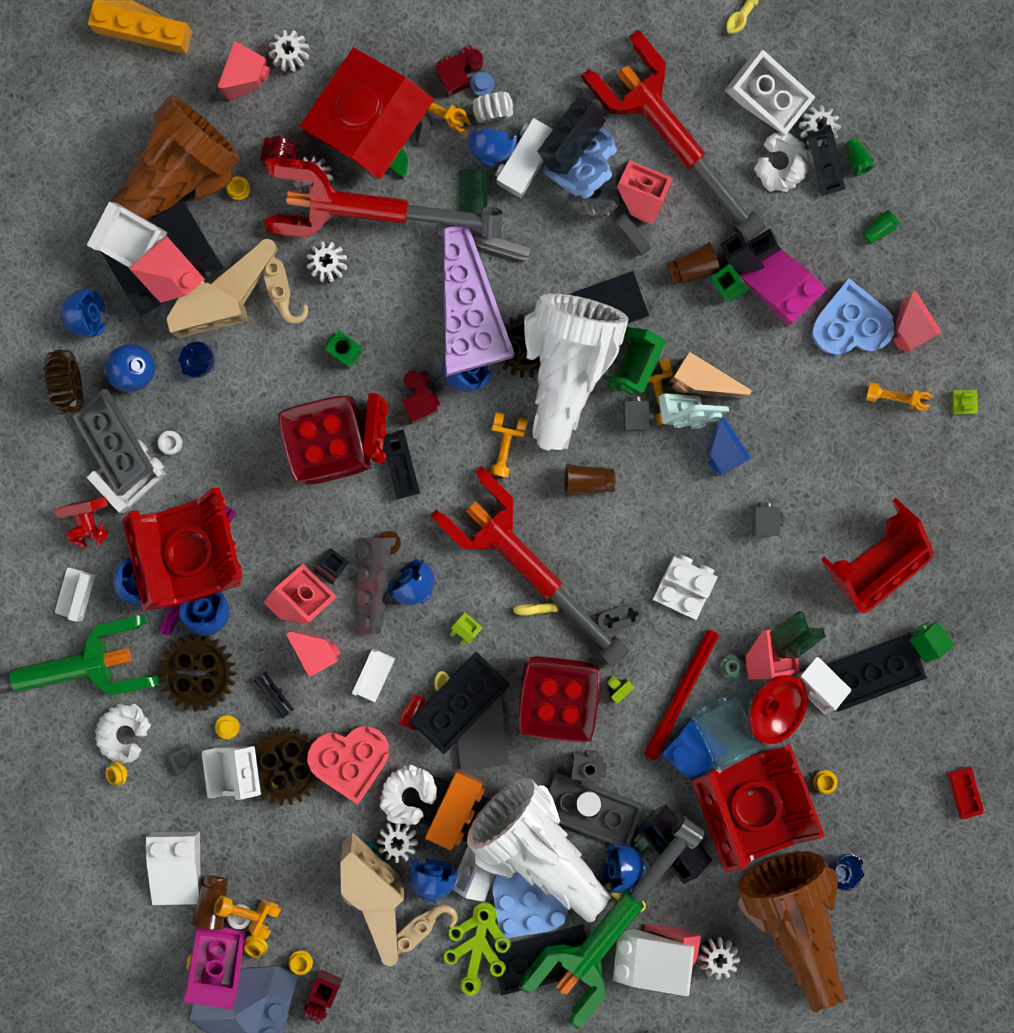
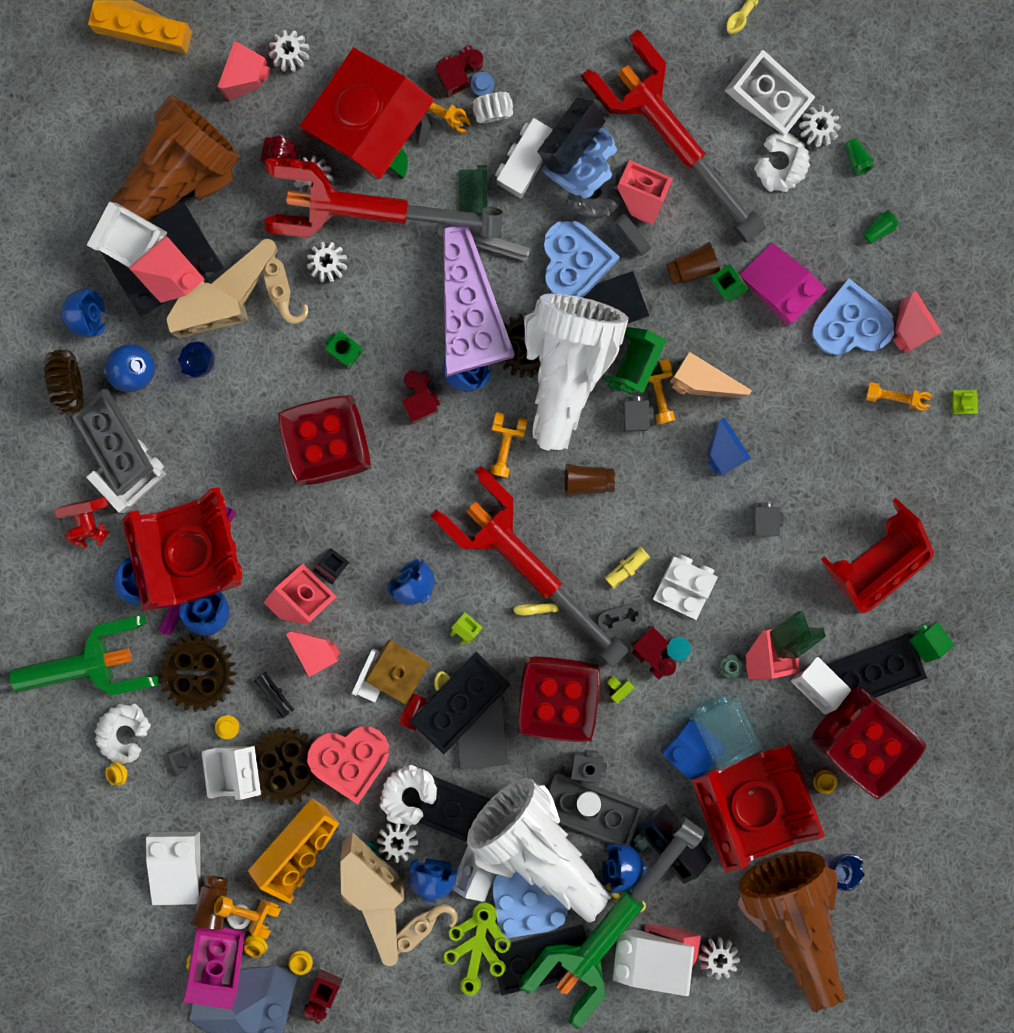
white panel [55,568,96,622] -> none
white tile [157,431,183,455] -> none
yellow plate [226,176,250,200] -> none
flat silver wing [357,538,396,634] -> none
red plate [363,393,388,464] -> none
reddish brown plate [378,531,401,555] -> none
black plate [383,429,421,500] -> none
orange brick [425,769,485,851] -> none
blue cylinder [469,126,518,167] -> none
red axle [644,629,719,760] -> none
light aqua bracket [659,394,729,429] -> none
black brick [720,229,781,273] -> none
red dish [748,675,808,744] -> none
black plate [806,124,846,196] -> none
red plate [946,766,985,820] -> none
none -> light orange wedge [248,798,339,904]
none -> pearl gold plate [364,639,430,704]
none -> light blue plate [544,221,620,297]
none -> light yellow pin [604,546,650,589]
none -> dark red brick [631,626,676,680]
none -> teal tile [666,637,691,661]
none -> dark red piece [811,686,926,799]

